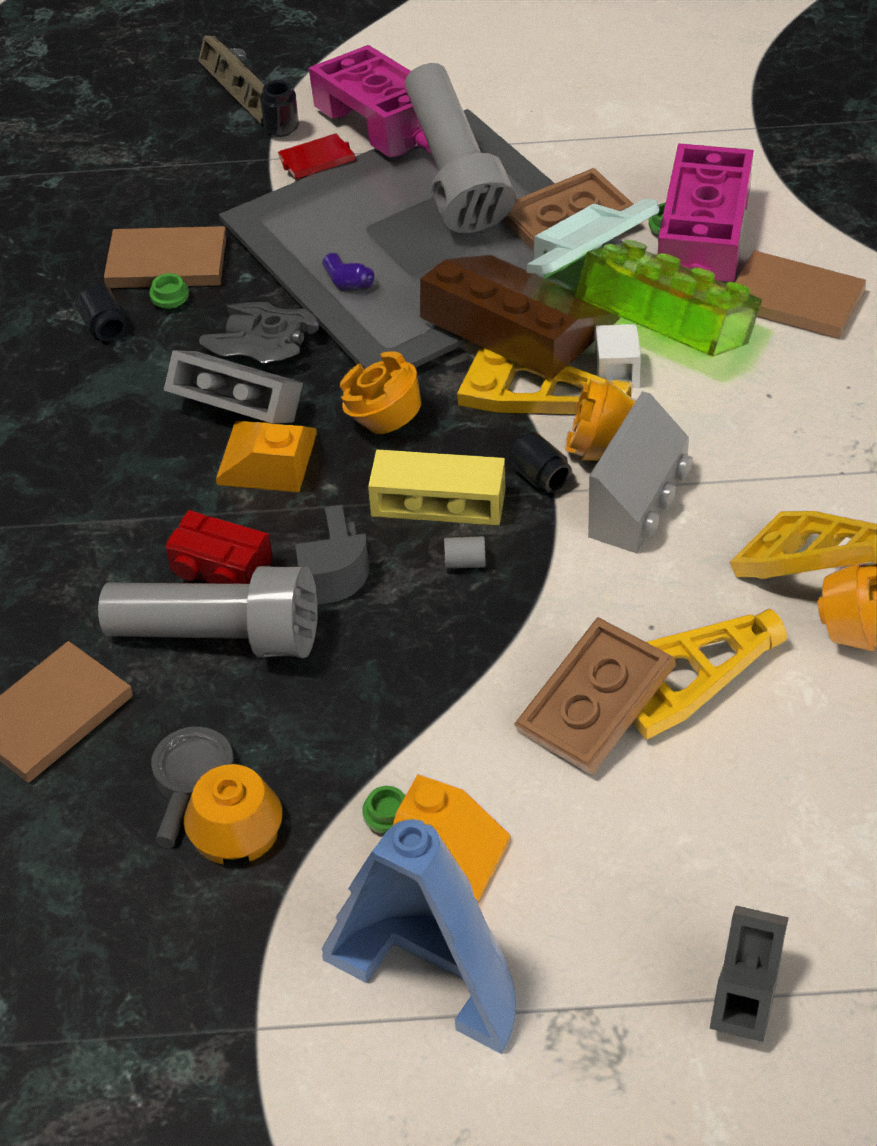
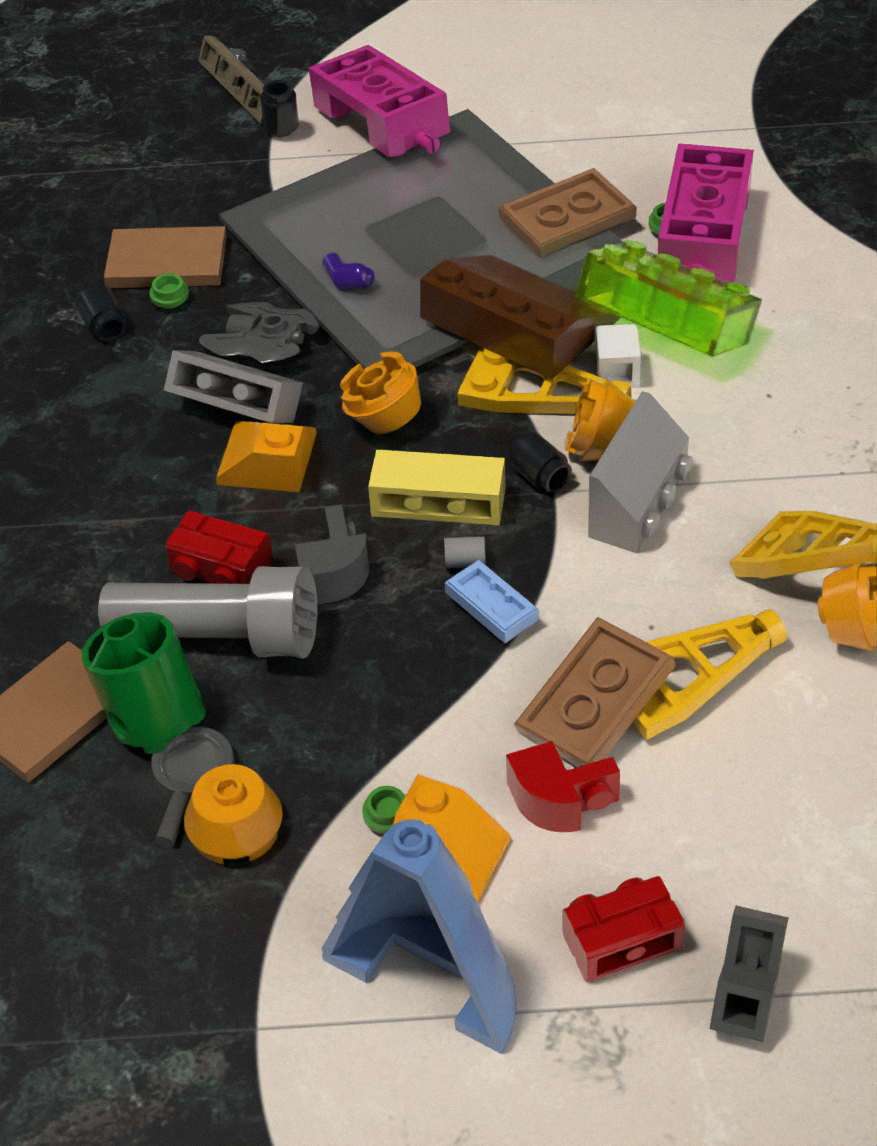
red piece [278,133,356,179] -> none
light grey piece [404,63,516,233] -> none
light aqua plate [527,198,660,279] -> none
medium nougat tile [726,250,866,339] -> none
none -> green cylinder [81,612,206,754]
none -> light blue plate [445,560,539,643]
none -> red brick [506,741,620,833]
none -> red brick [562,876,685,982]

